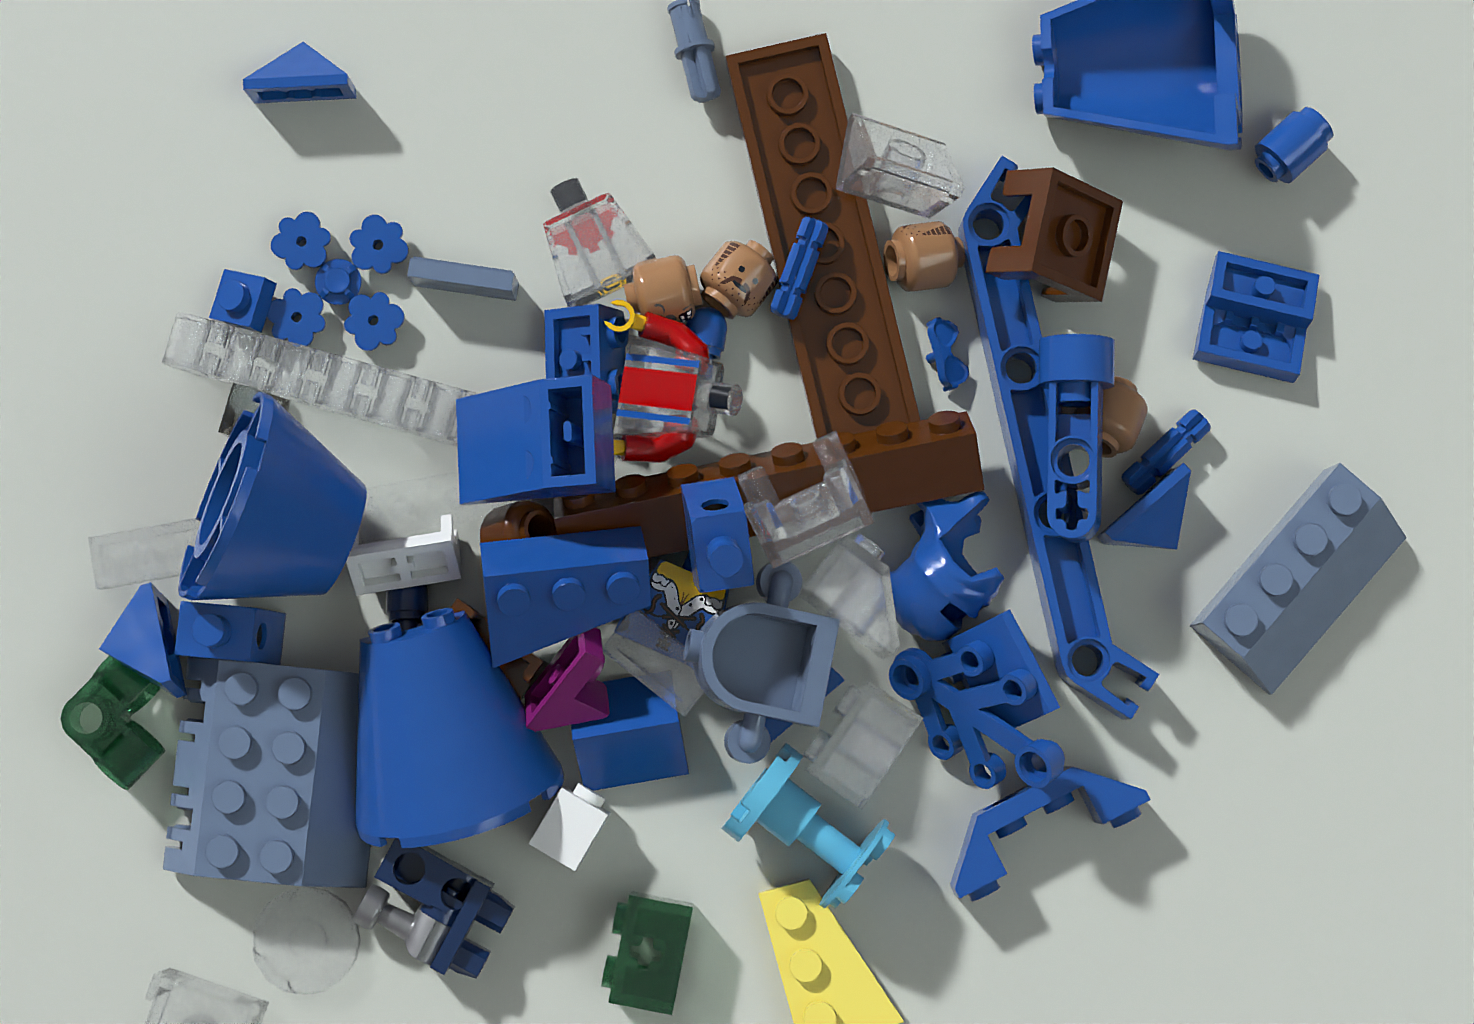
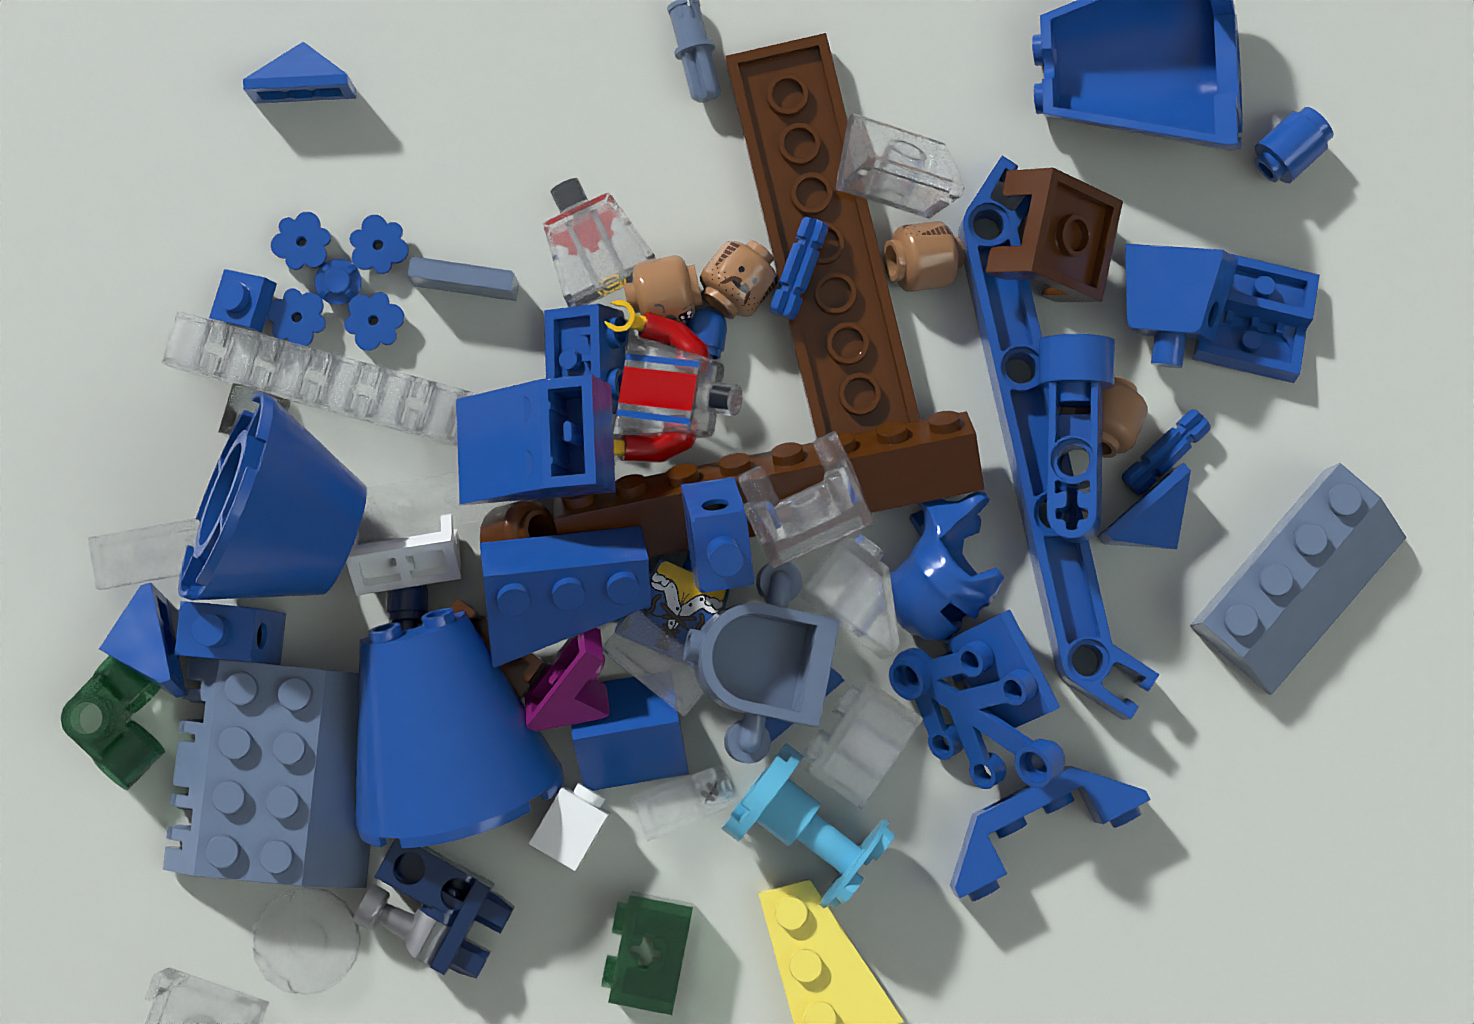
blue piece [926,317,969,392] -> none
none -> clear leg [631,763,738,842]
none -> blue torso [1125,244,1238,368]

